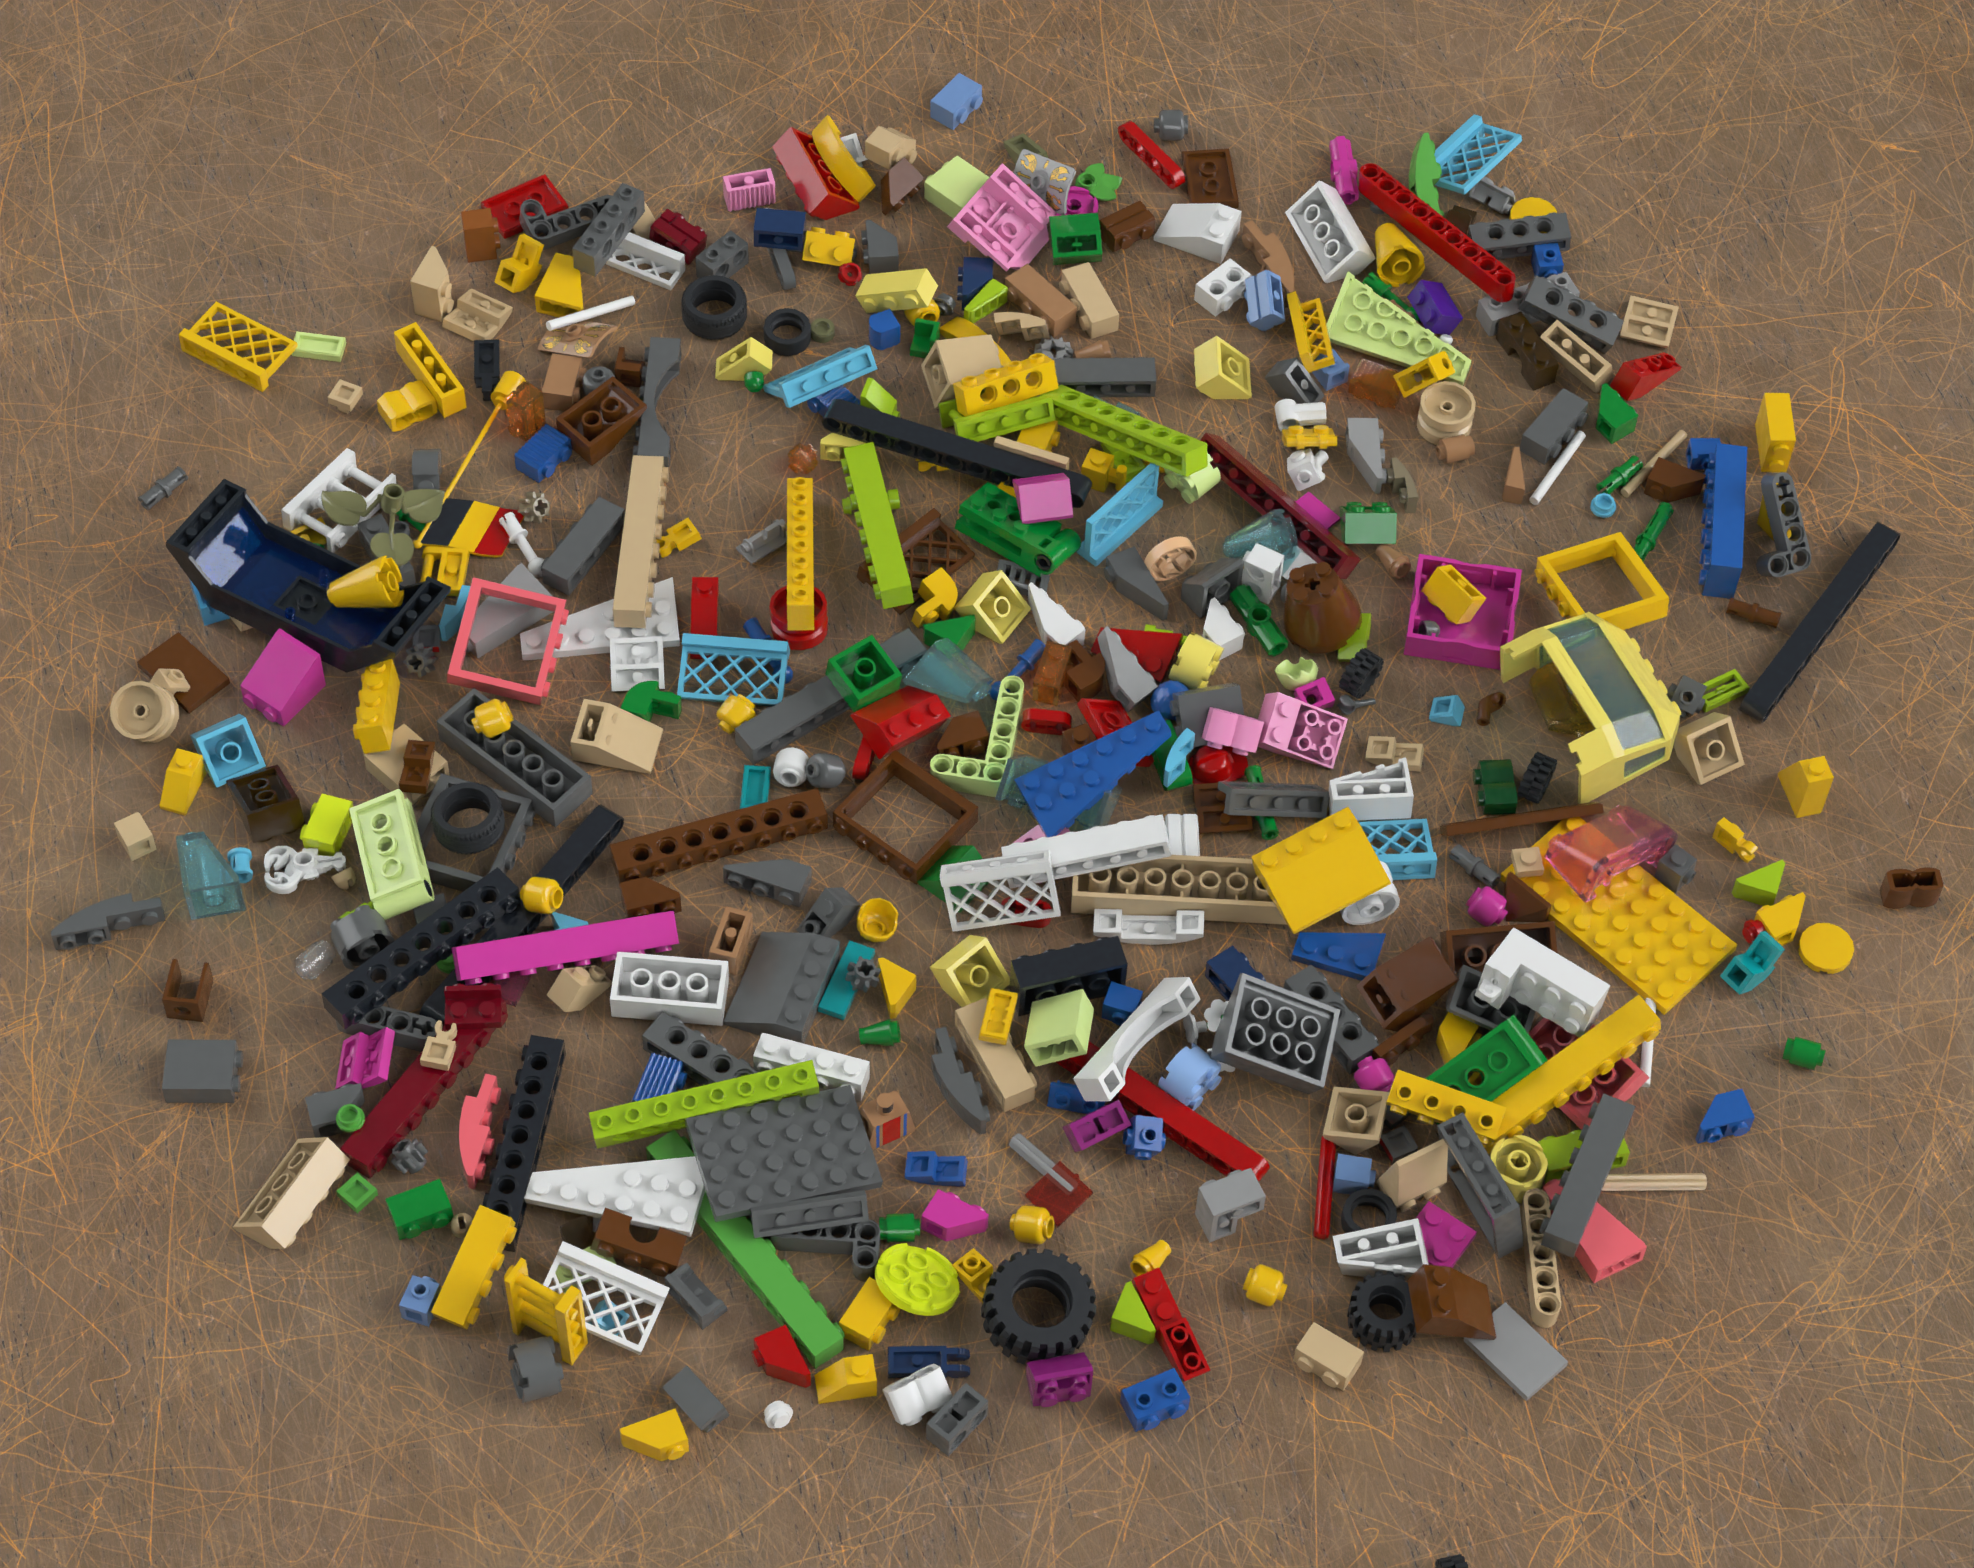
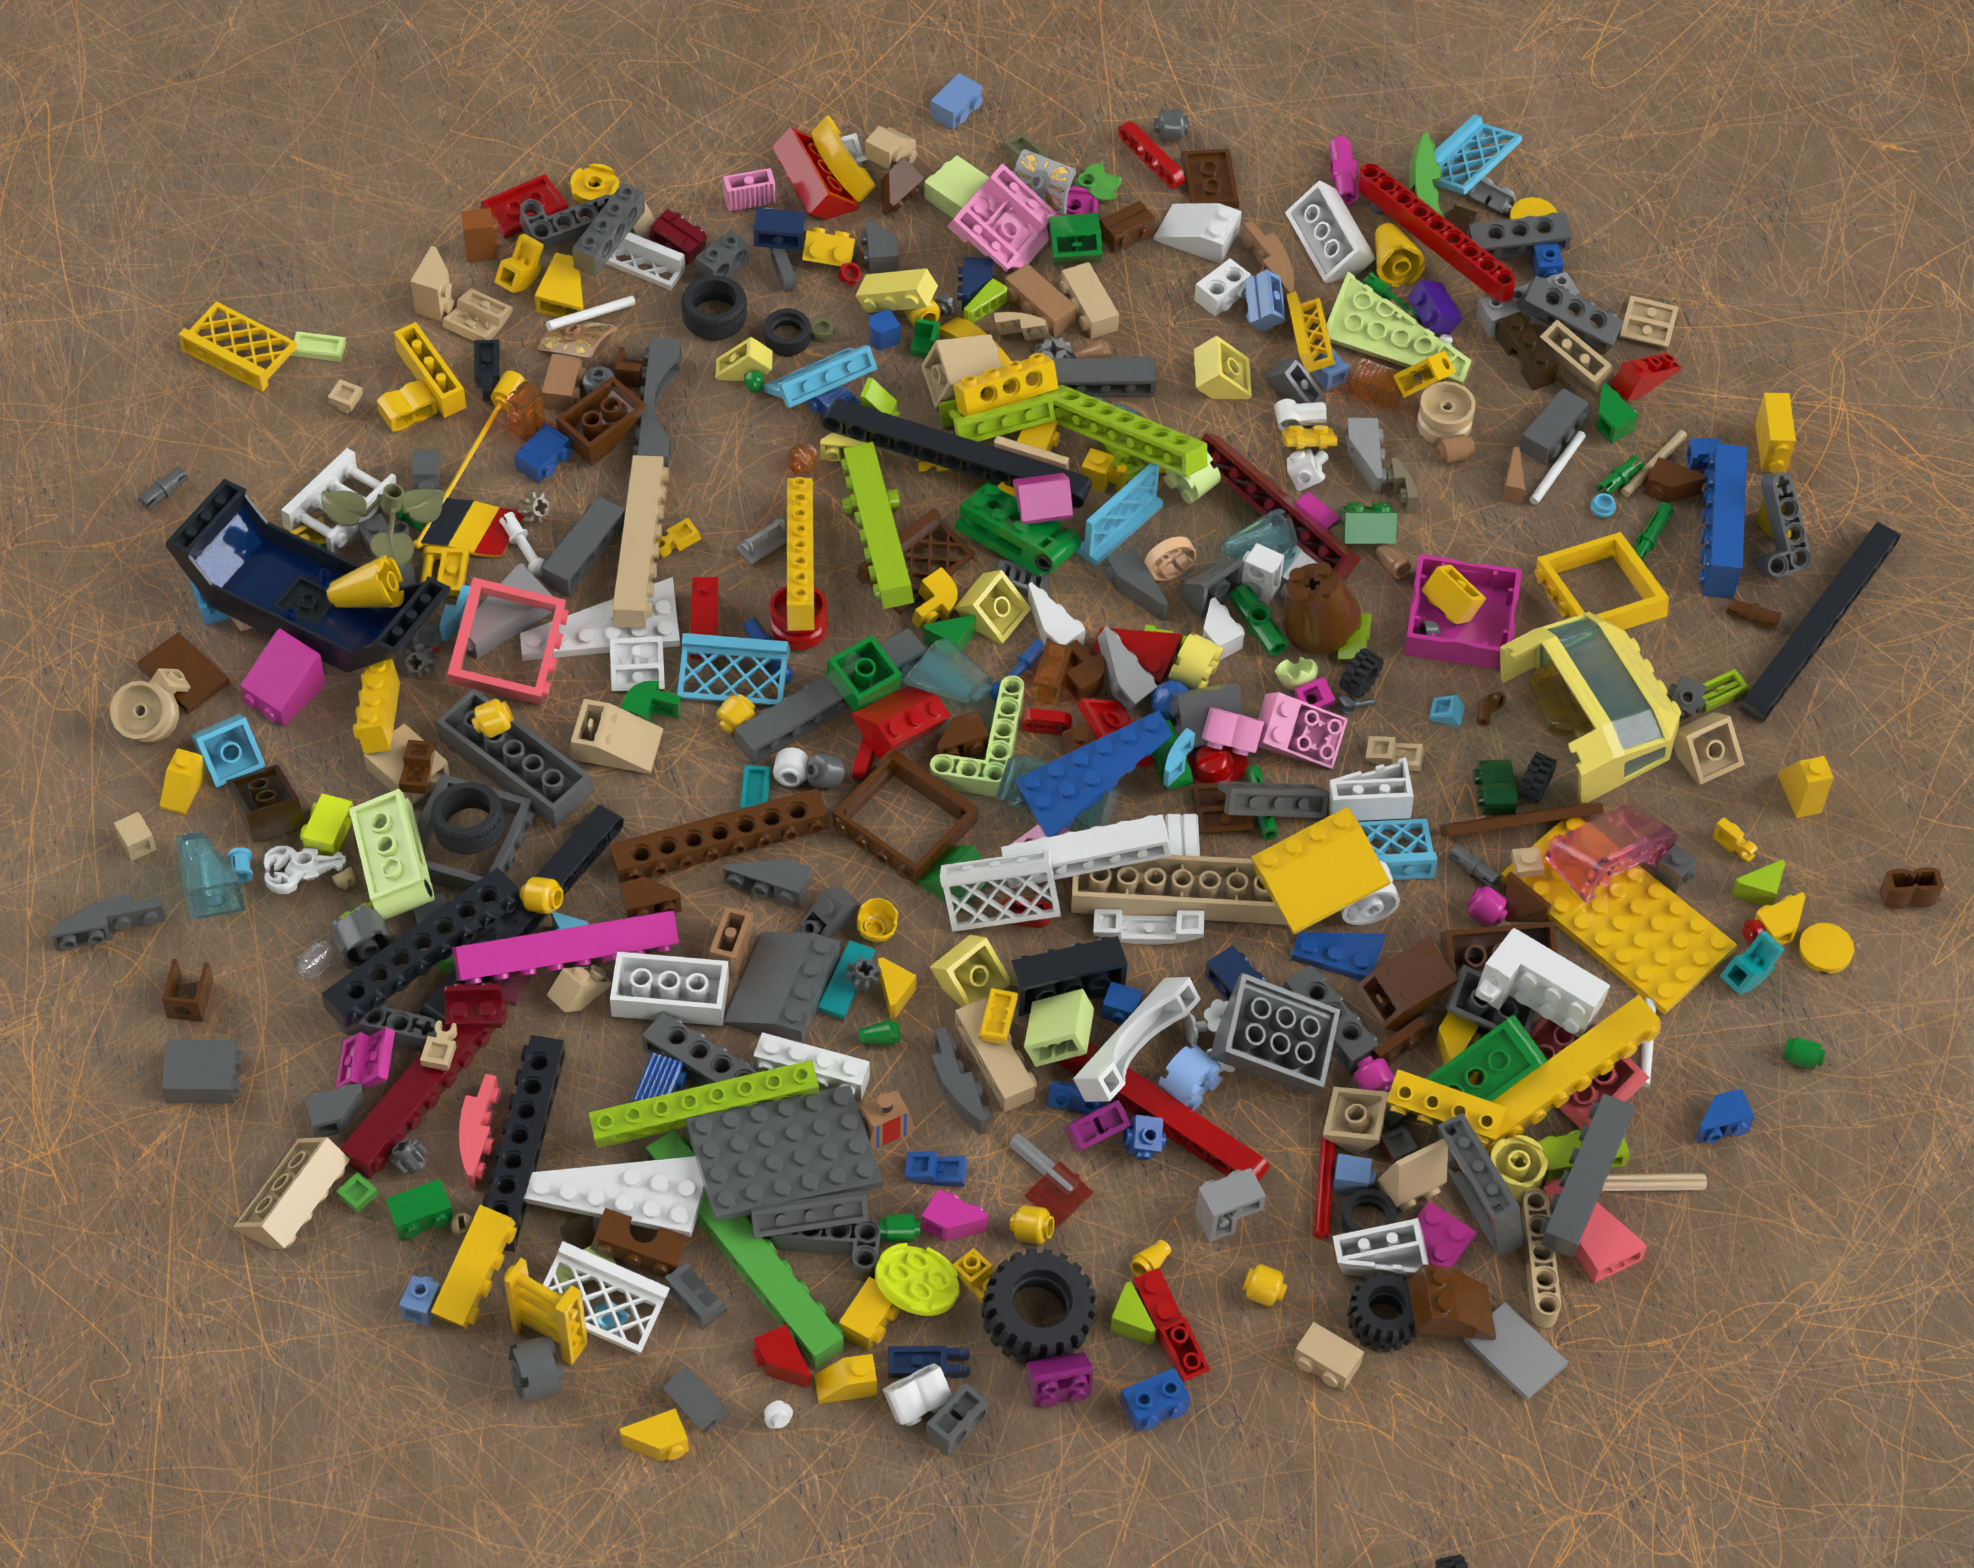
bright green plate [336,1104,365,1132] -> none
none -> yellow plate [570,164,619,204]

